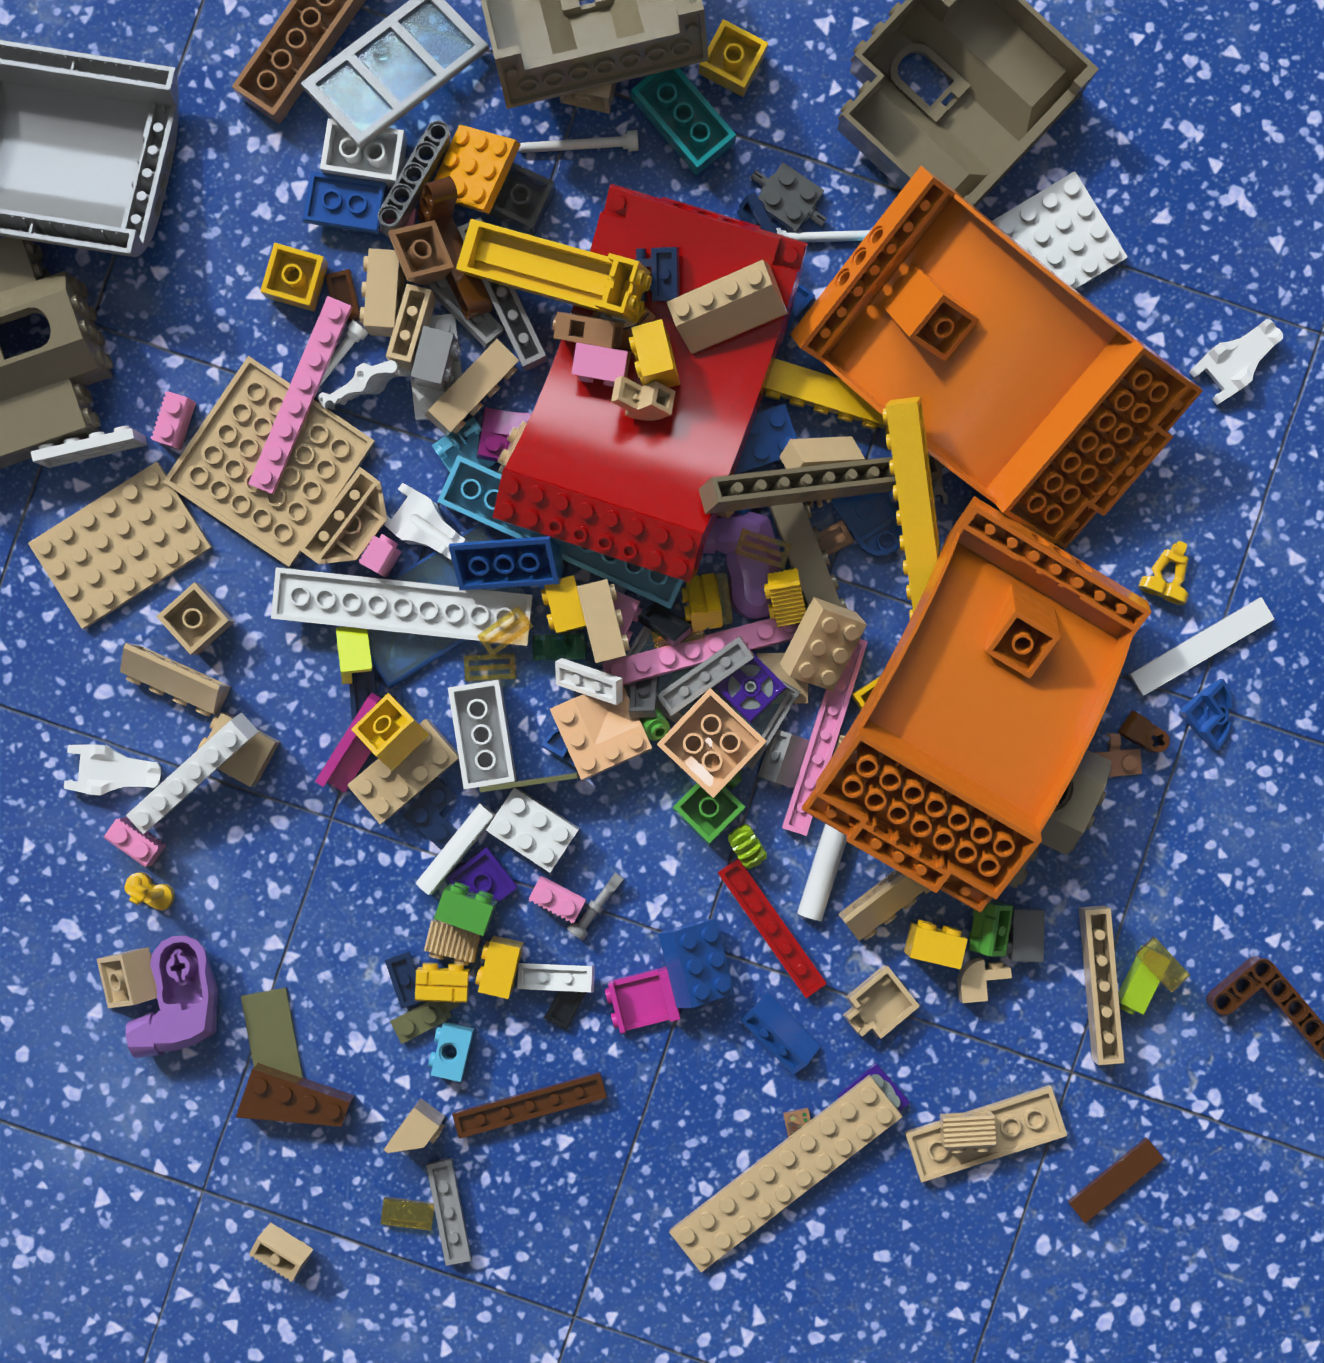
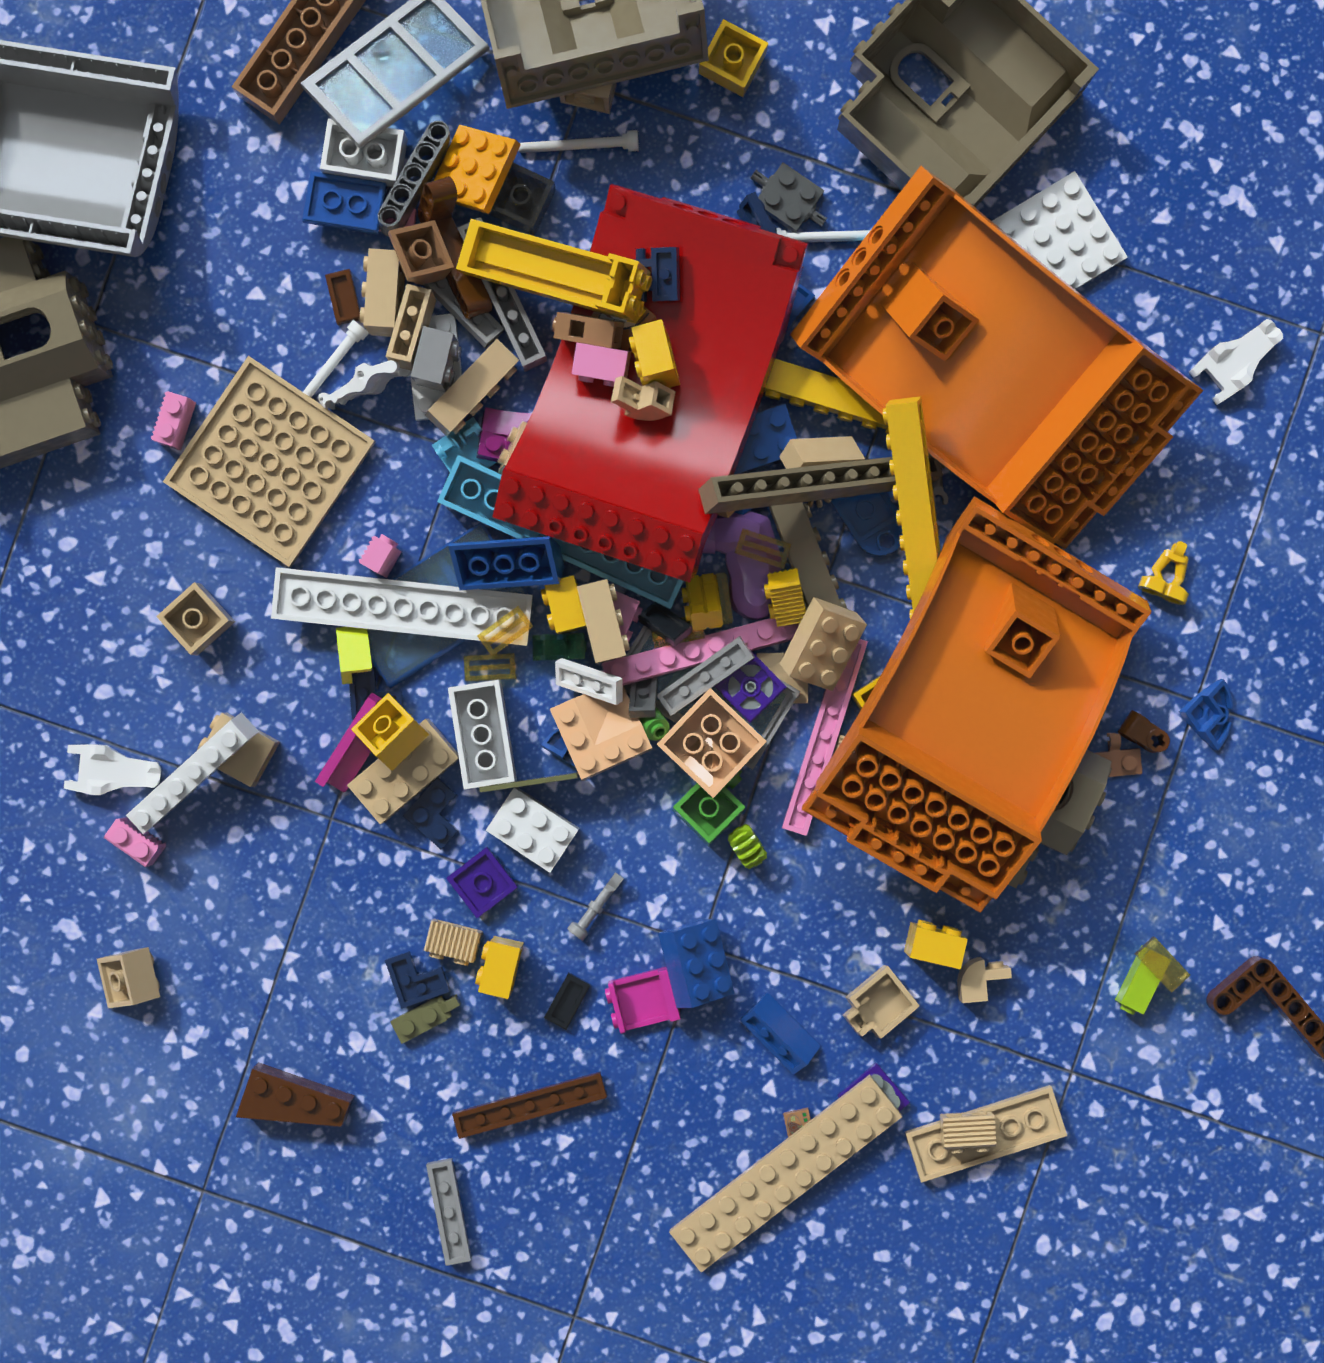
tan plate [28,461,213,629] -> none
white plate [31,426,147,468] -> none
tan slope [120,643,231,716] -> none
yellow piece [124,872,175,911] -> none
medium lavender piece [126,936,218,1058] -> none
olive piece [241,987,303,1078] -> none
bright pink plate [248,296,352,495] -> none
tan brick [249,1222,313,1282] -> none
yellow brick [260,243,329,312] -> none
tan wedge [298,467,388,565] -> none
clear yellow tile [380,1197,435,1231] -> none
white animal [384,483,469,561] -> none
tan slope [384,1098,445,1153] -> none
yellow brick [415,963,470,1003] -> none
white brick [416,803,496,895] -> none
medium azure brick [428,1021,475,1082] -> none
bright green brick [434,882,498,936] -> none
white plate [517,963,595,992] -> none
bright pink brick [529,876,586,923] -> none
teal brick [631,68,736,176] -> none
tan slope [667,260,788,354] -> none
red plate [717,858,827,998] -> none
light grey panel [758,729,809,788] -> none
white brick [797,824,847,921] -> none
medium nougat tile [818,520,854,556] -> none
tan slope [838,870,932,941] -> none
bright green brick [969,900,1013,956] -> none
dark grey piece [1006,907,1045,962] -> none
reddish brown tile [1067,1137,1164,1223] -> none
tan brick [1079,905,1124,1065] -> none
white tile [1128,597,1274,696] -> none

